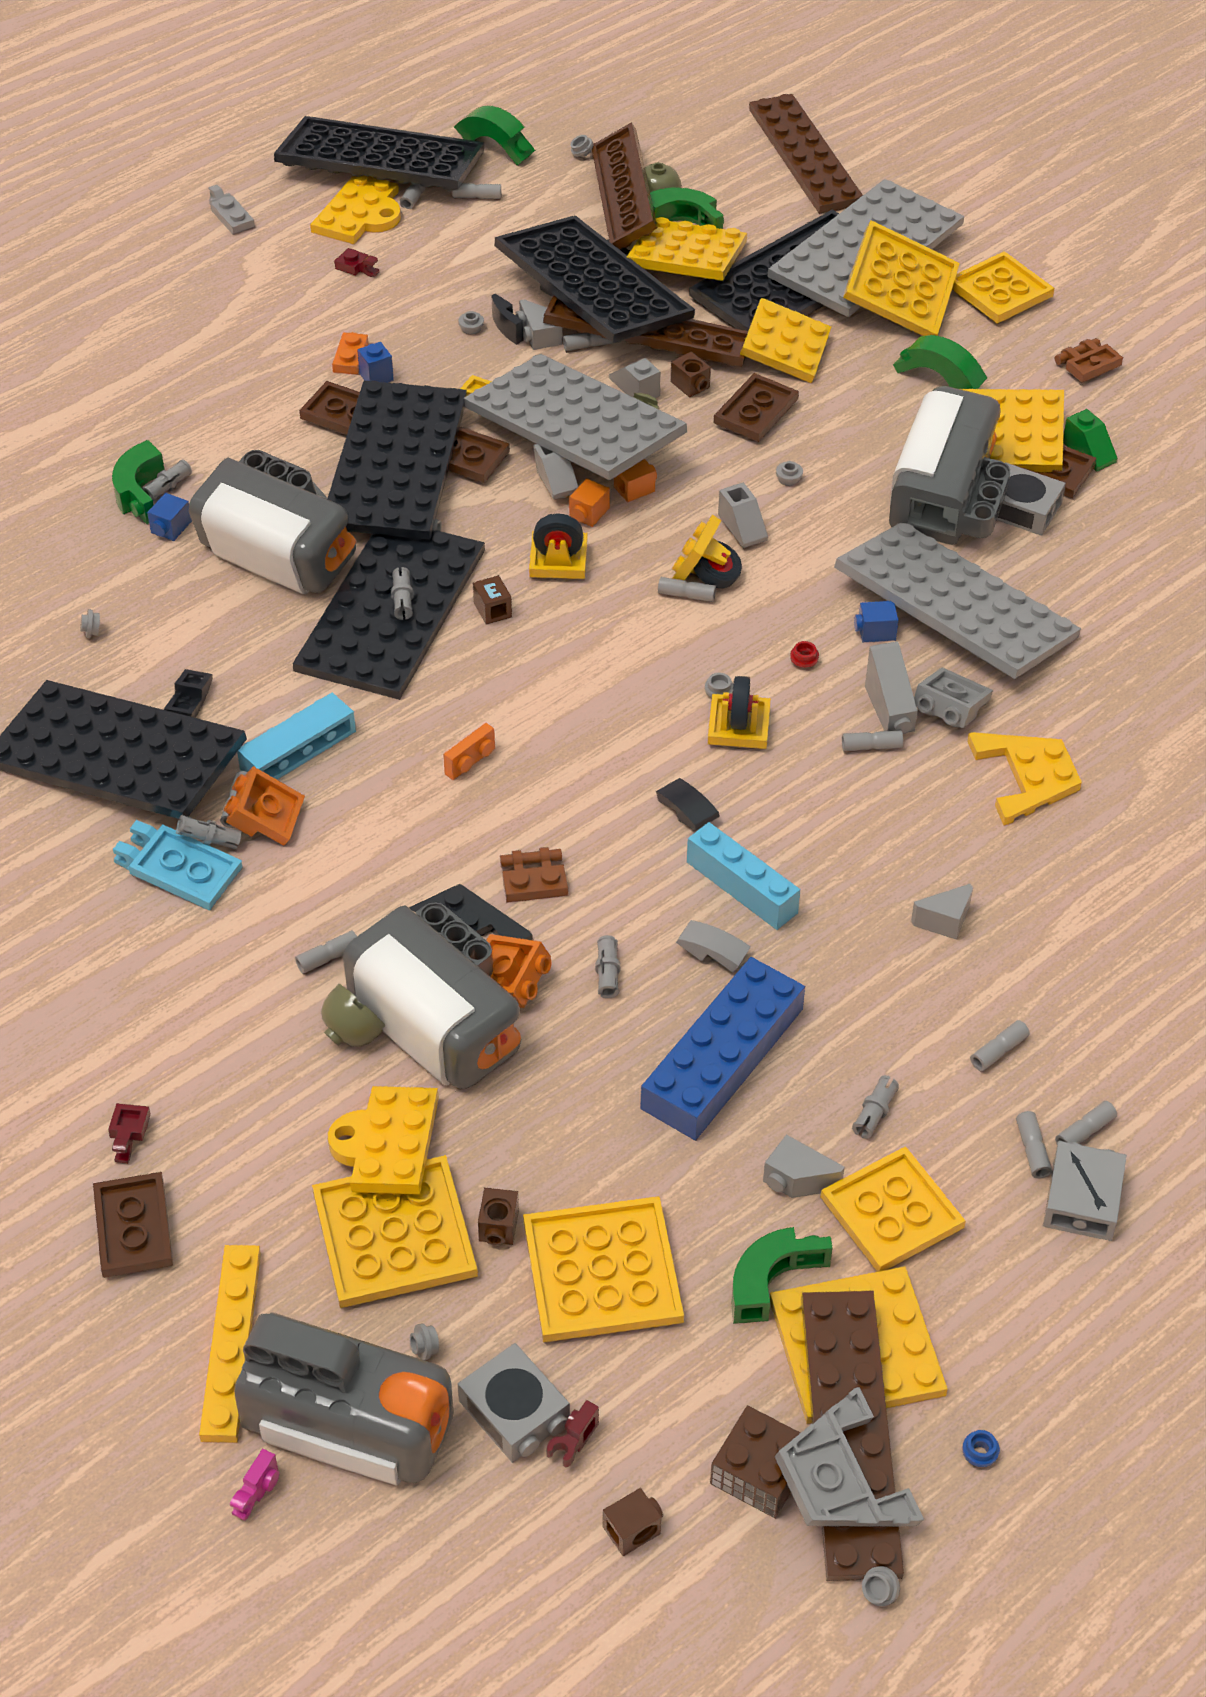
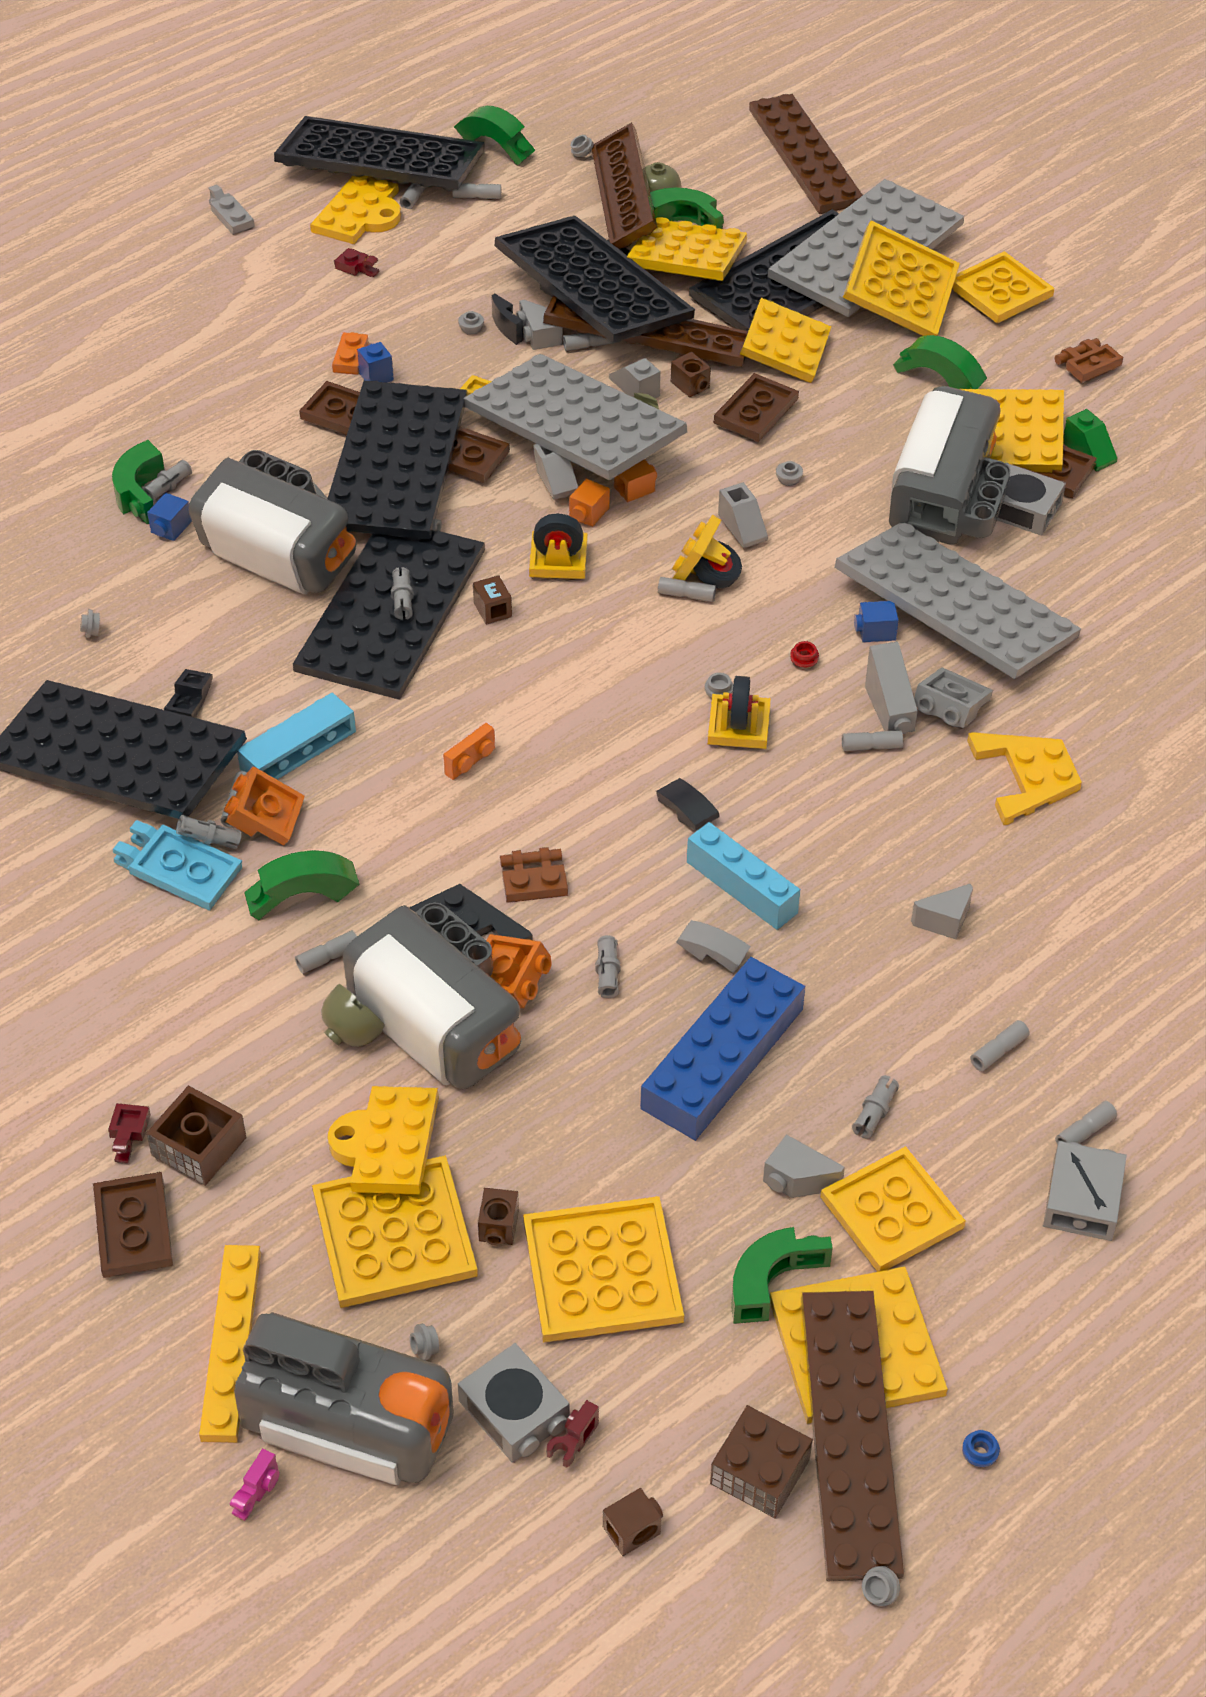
light grey wing [775,1387,924,1526] -> none
light grey piece [1016,1111,1052,1179] -> none
none -> reddish brown brick [146,1085,247,1186]
none -> green arch [244,850,360,920]

